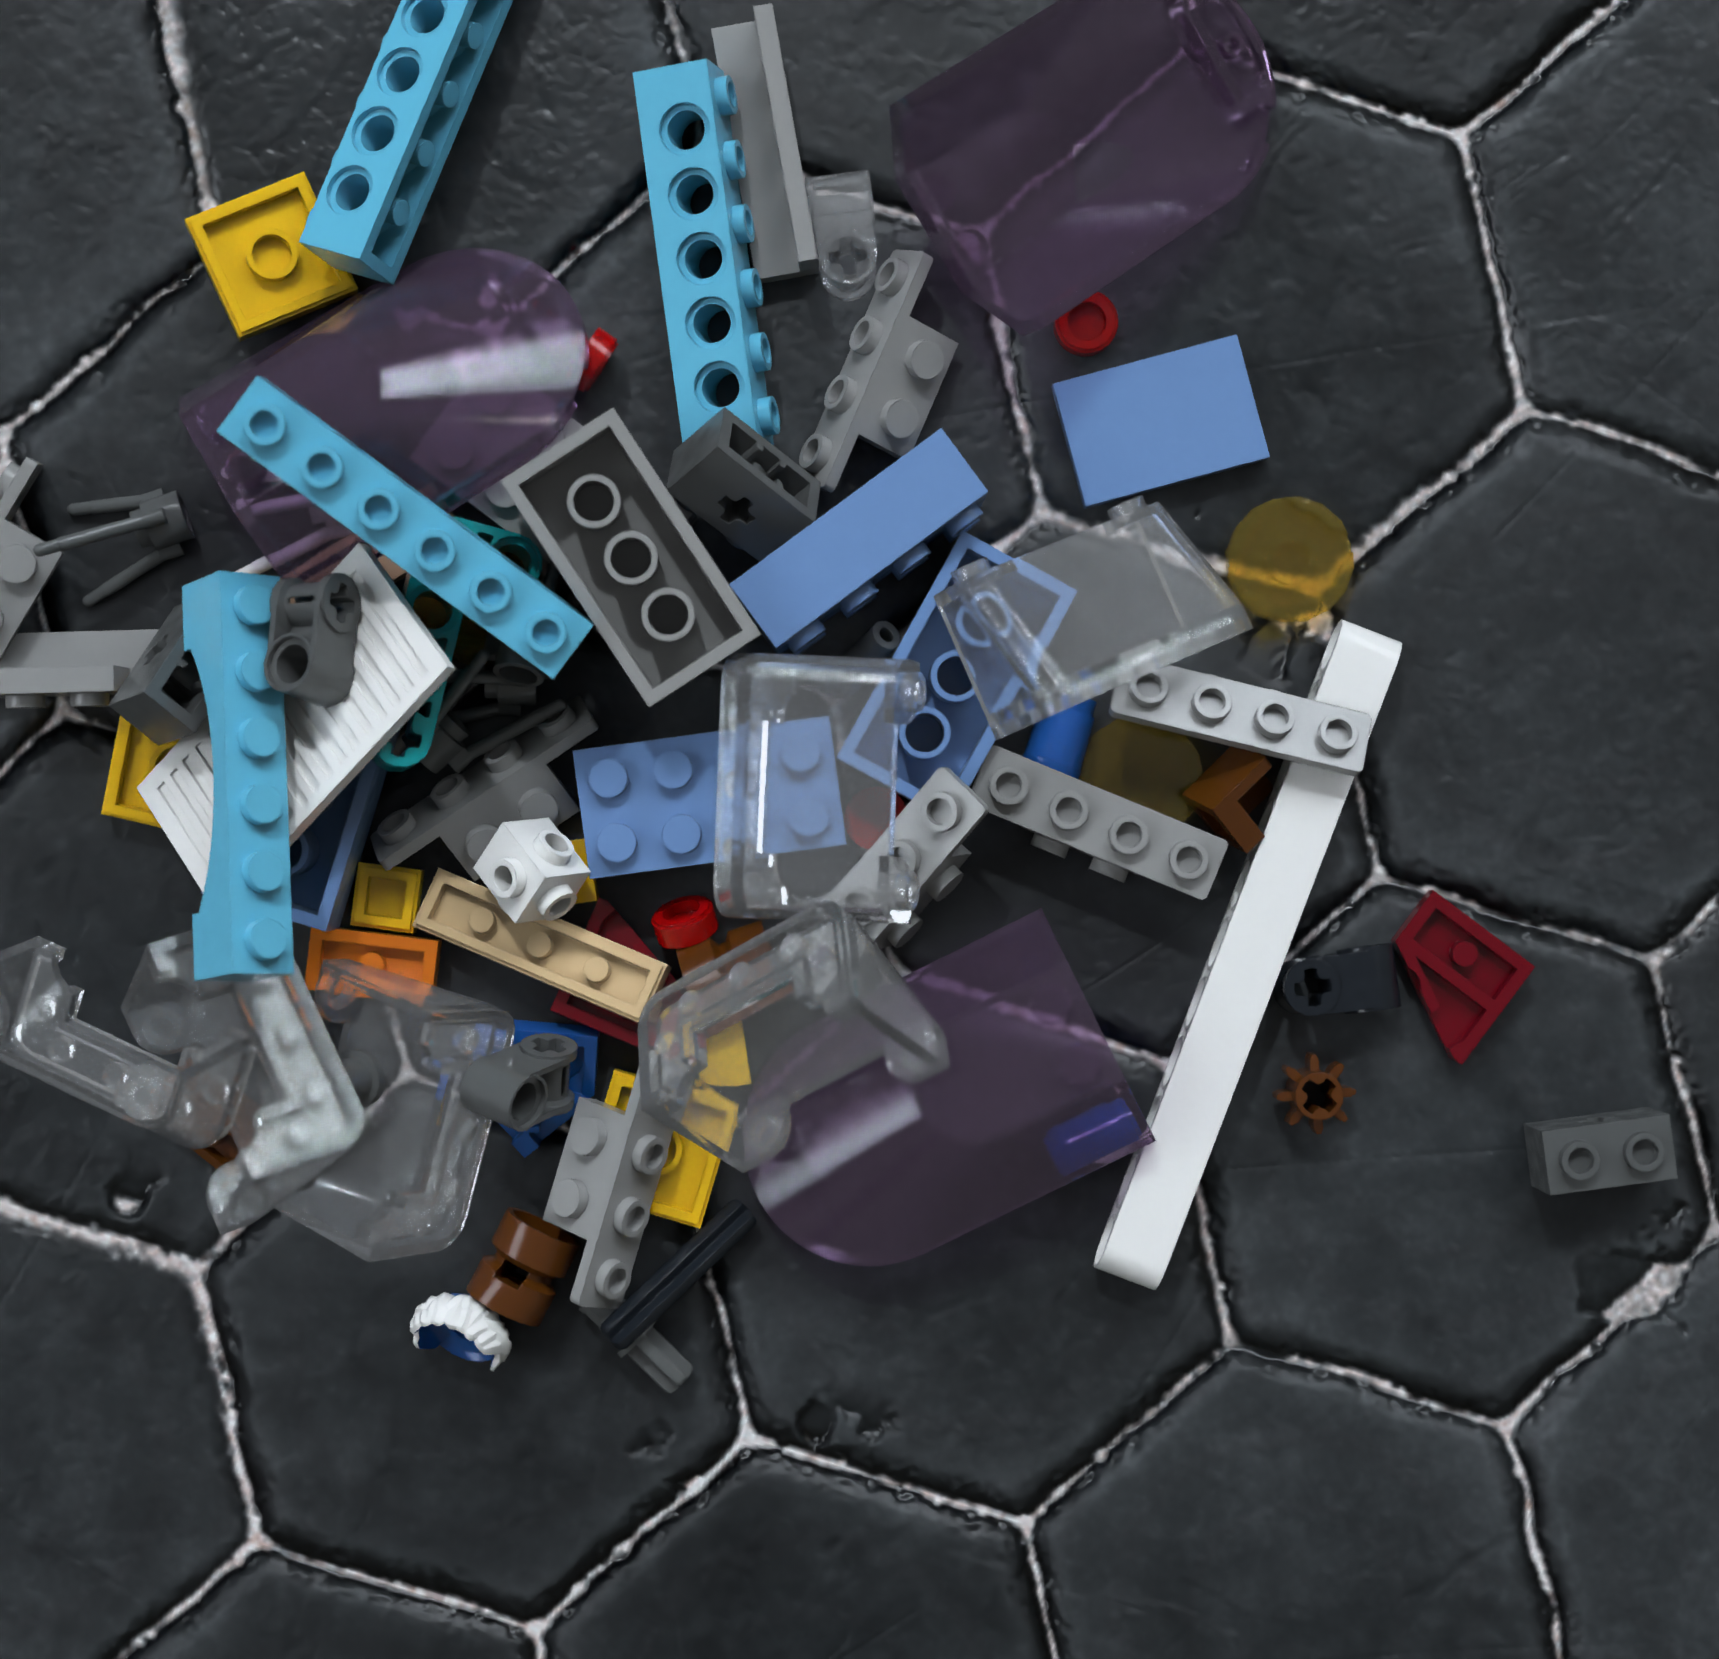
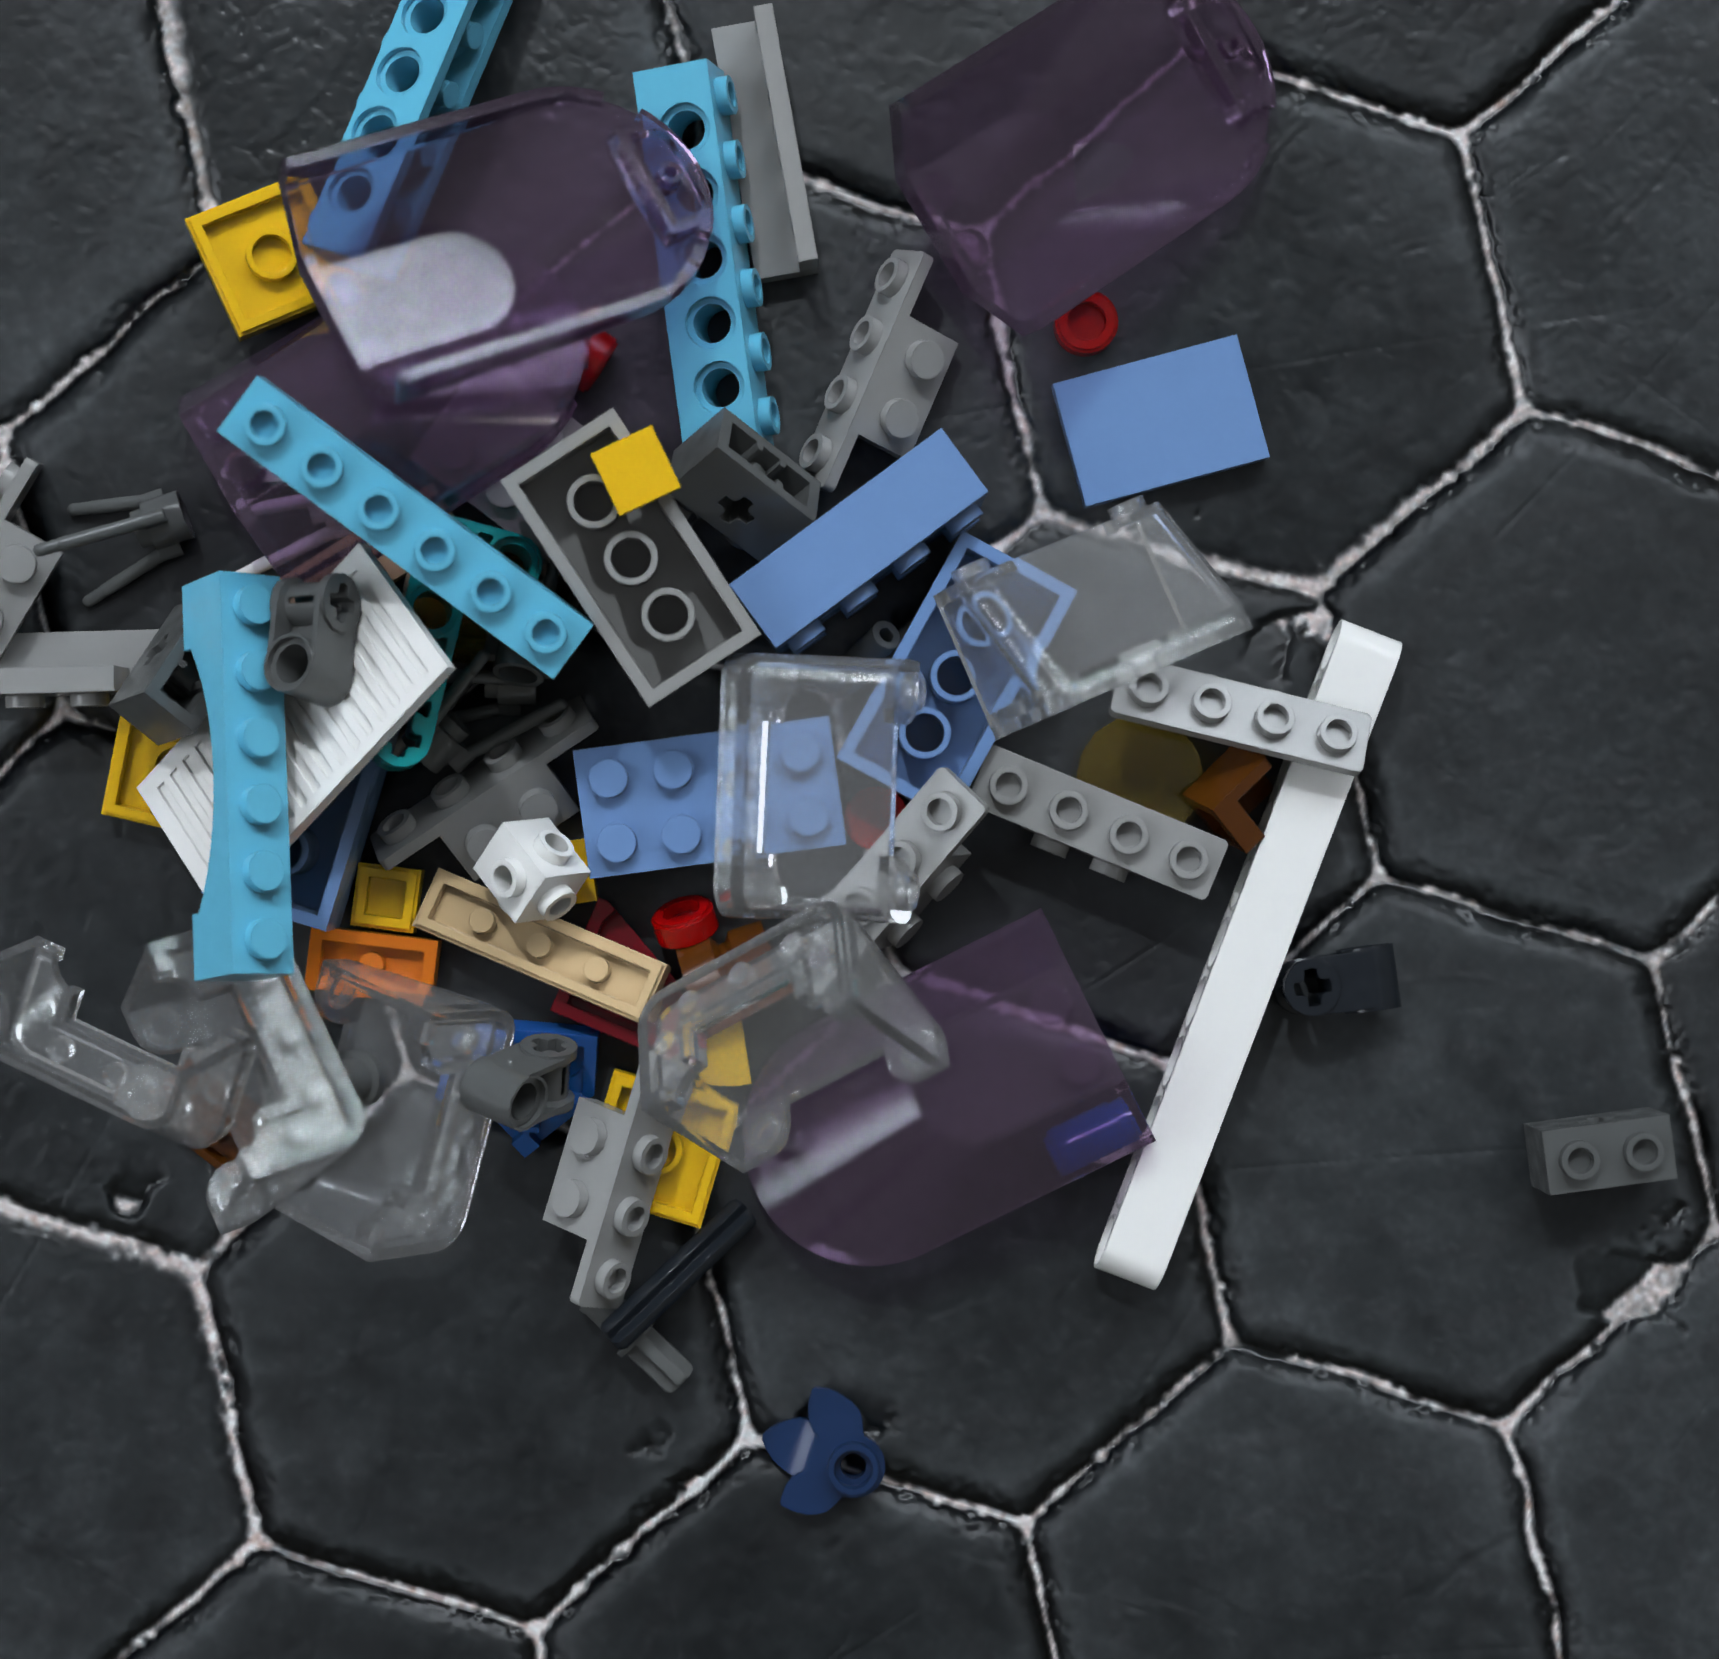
white hair [410,1292,512,1372] -> none
reddish brown wheel [466,1207,581,1327] -> none
clear piece [805,170,877,301] -> none
blue piece [1022,688,1097,779] -> none
clear yellow tile [1225,496,1354,624] -> none
reddish brown gear [1272,1052,1356,1134] -> none
dark red wing [1391,890,1535,1065] -> none
none -> clear purple windscreen [278,86,714,405]
none -> yellow tile [590,425,681,517]
none -> dark blue plate [762,1386,885,1515]

